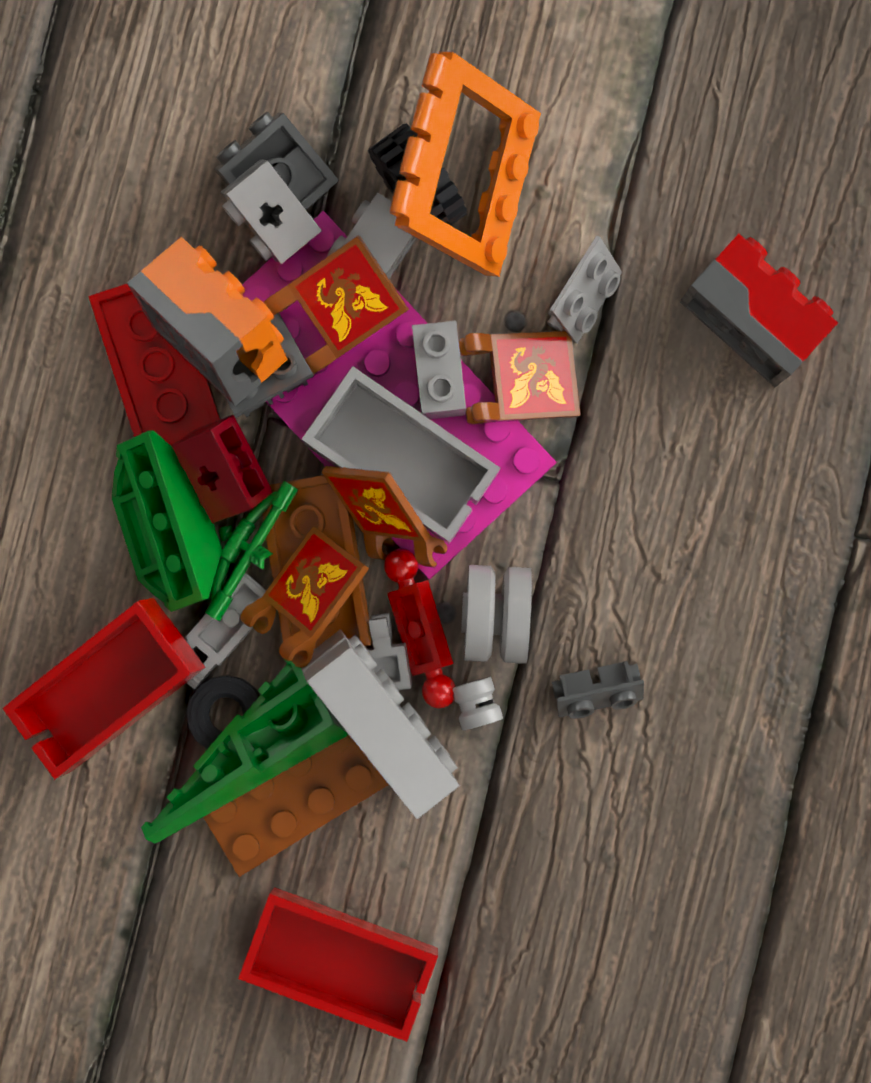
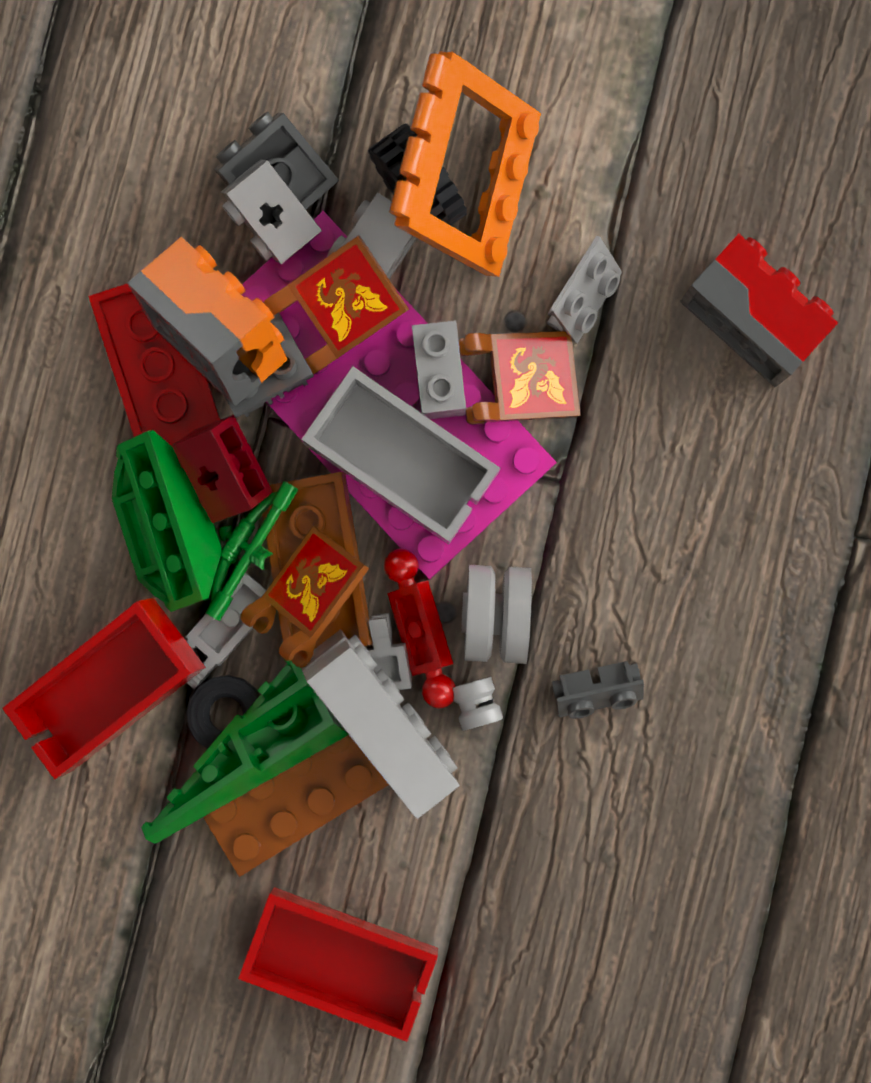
flag [322,466,448,568] -> none

